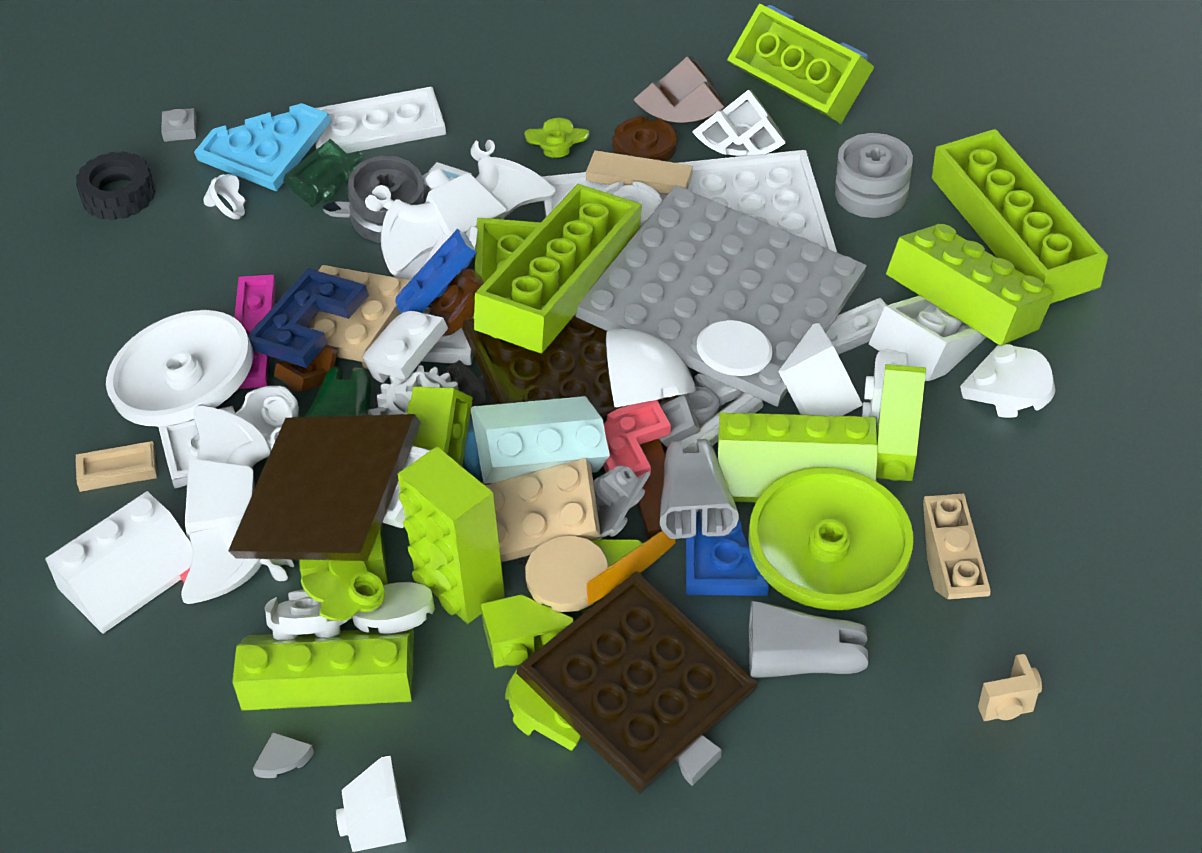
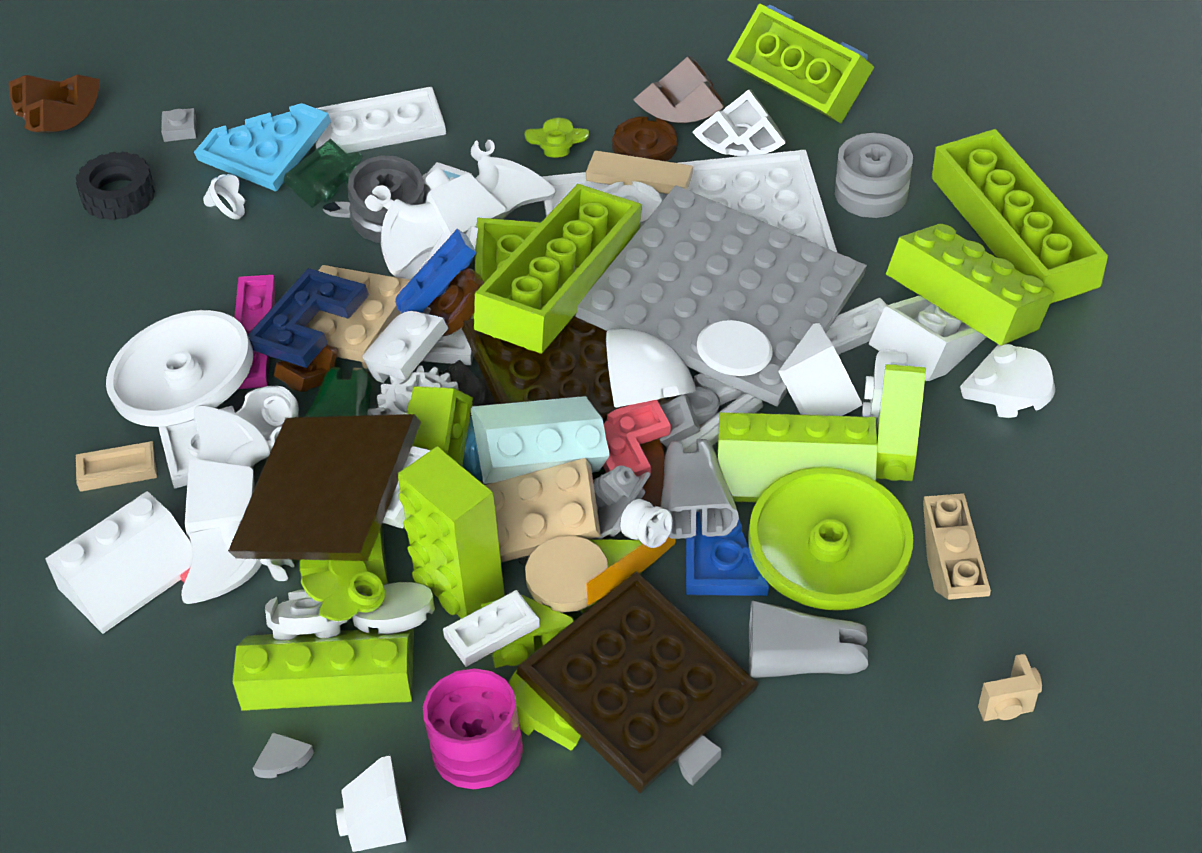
none -> reddish brown brick [9,74,99,133]
none -> dark pink wheel [423,668,524,789]
none -> white plate [443,590,540,667]
none -> white wheel [620,499,673,548]

